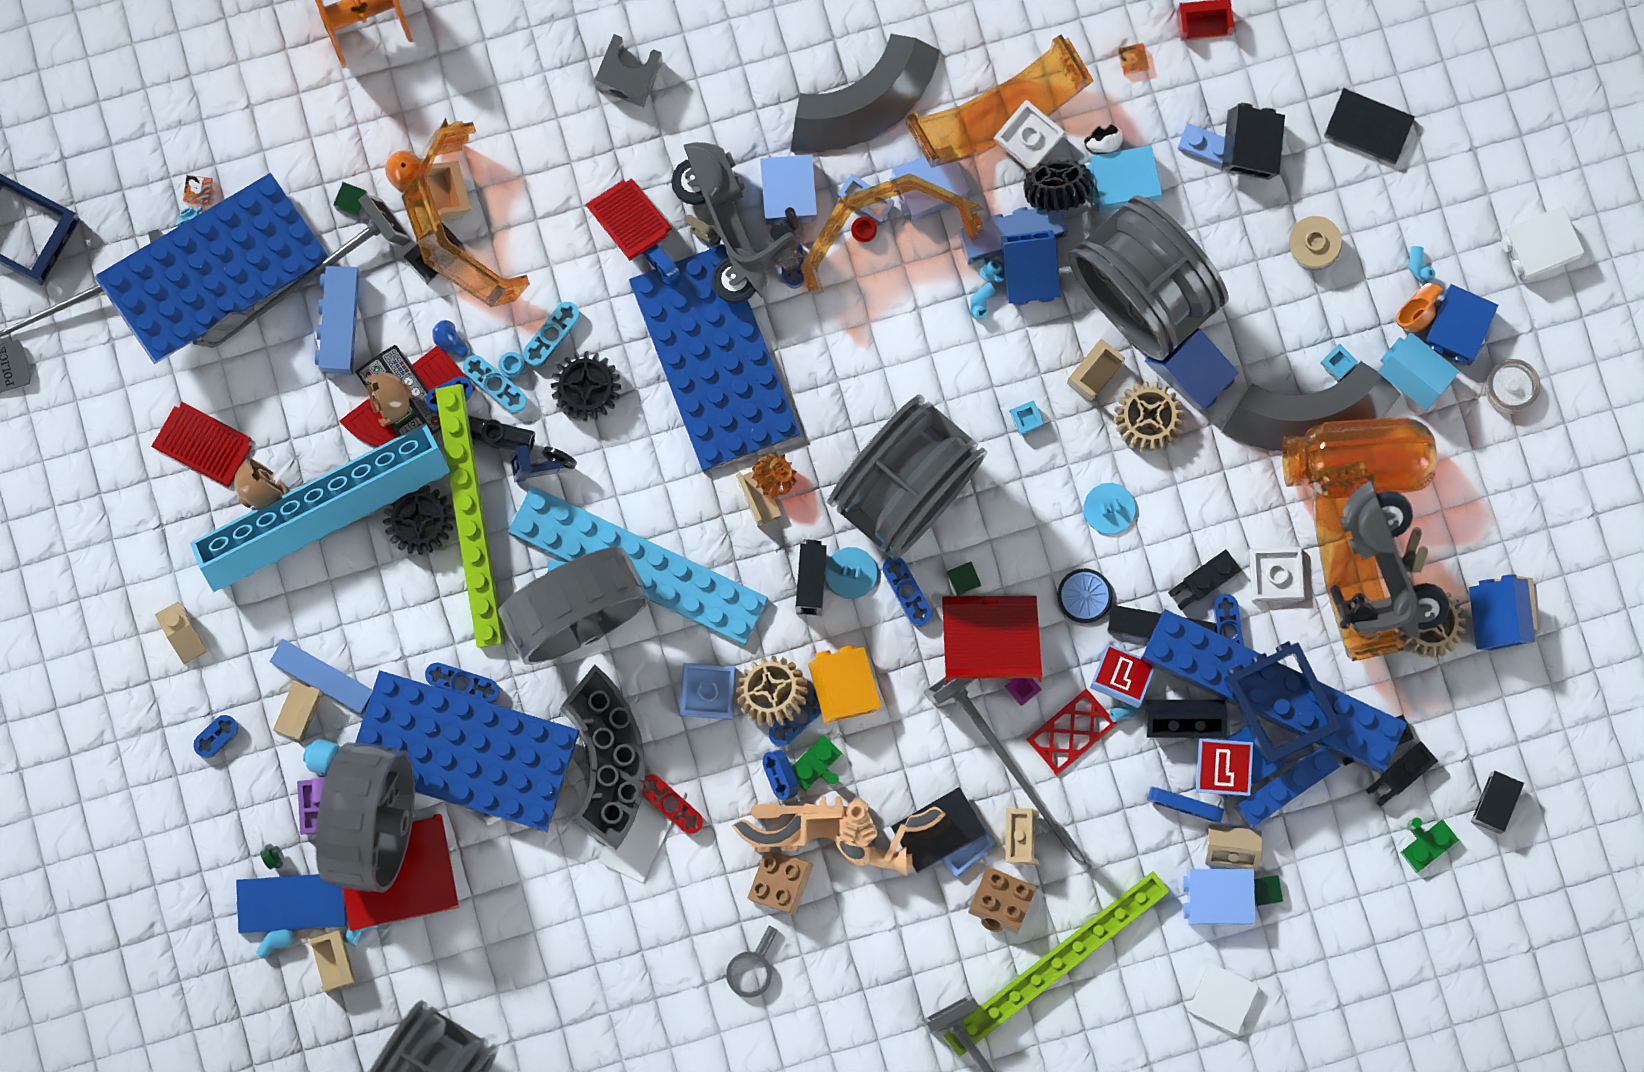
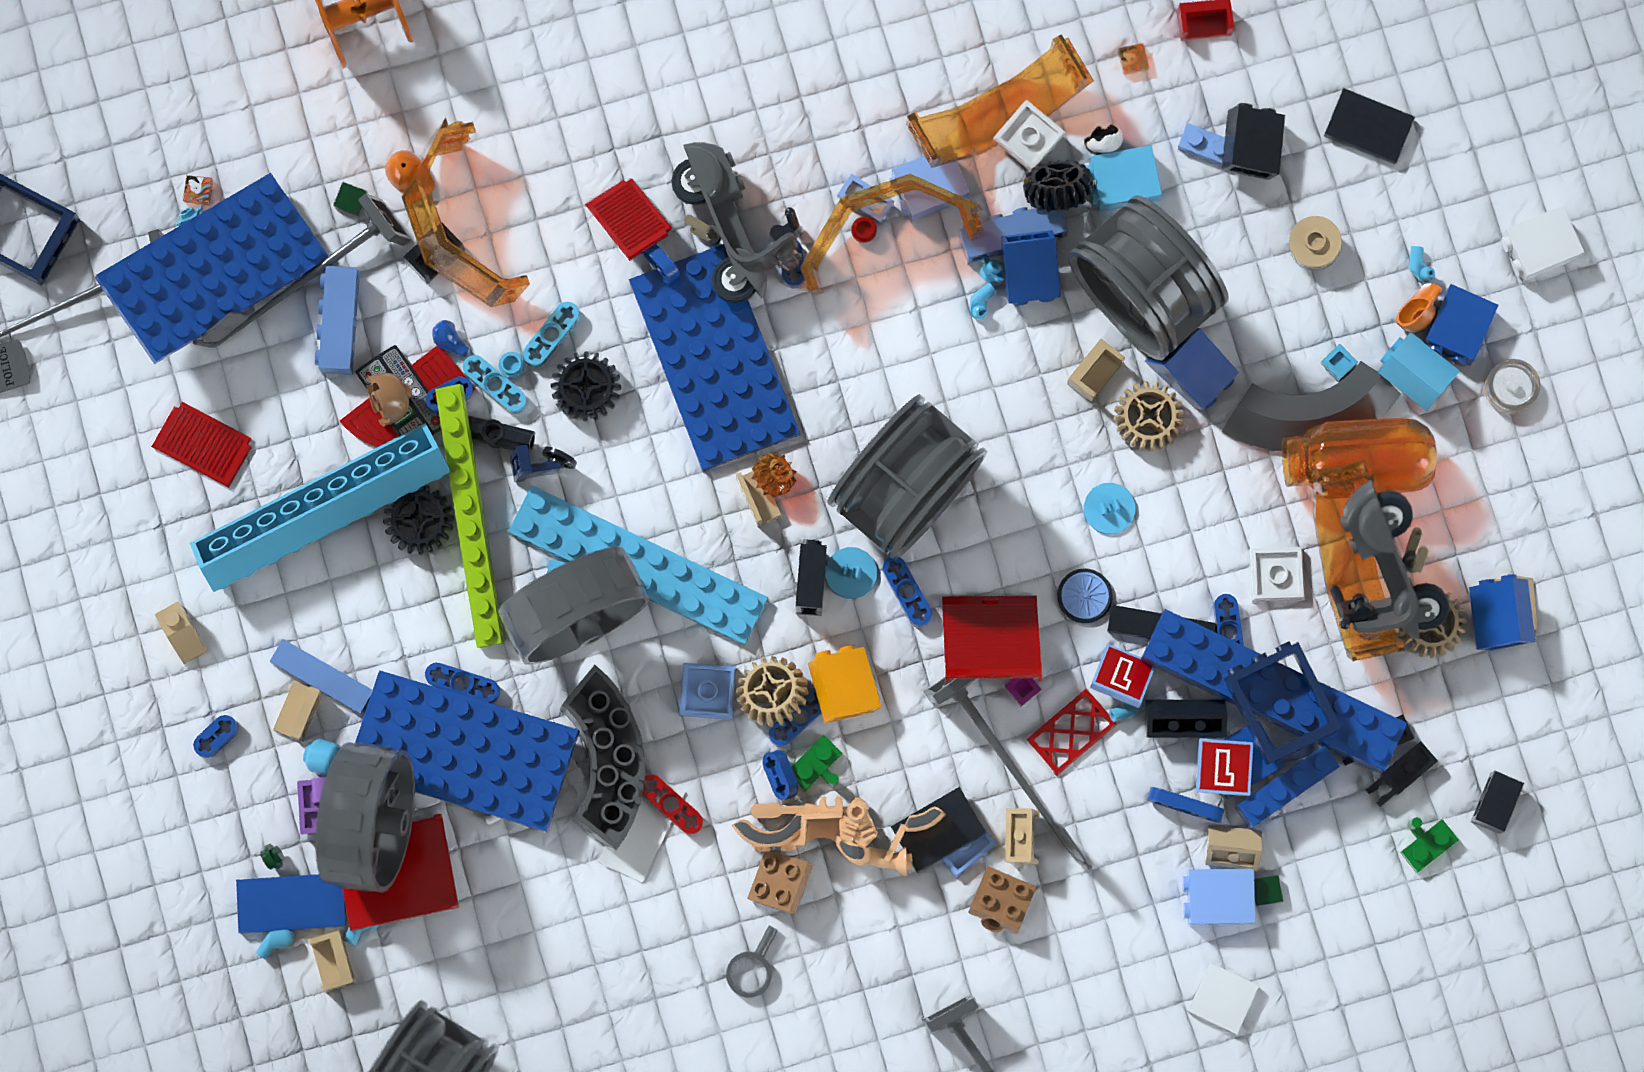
medium nougat cylinder [234,459,288,508] -> none
tan panel [422,161,471,222] -> none
dark grey piece [594,34,663,108] -> none
light blue brick [760,154,817,227] -> none
dark grey brick [790,33,940,152] -> none
lime plate [943,871,1170,1057] -> none
dark green tile [947,561,981,596] -> none
medium azure plate [1009,400,1044,436] -> none
black hinge [1168,549,1241,611] -> none

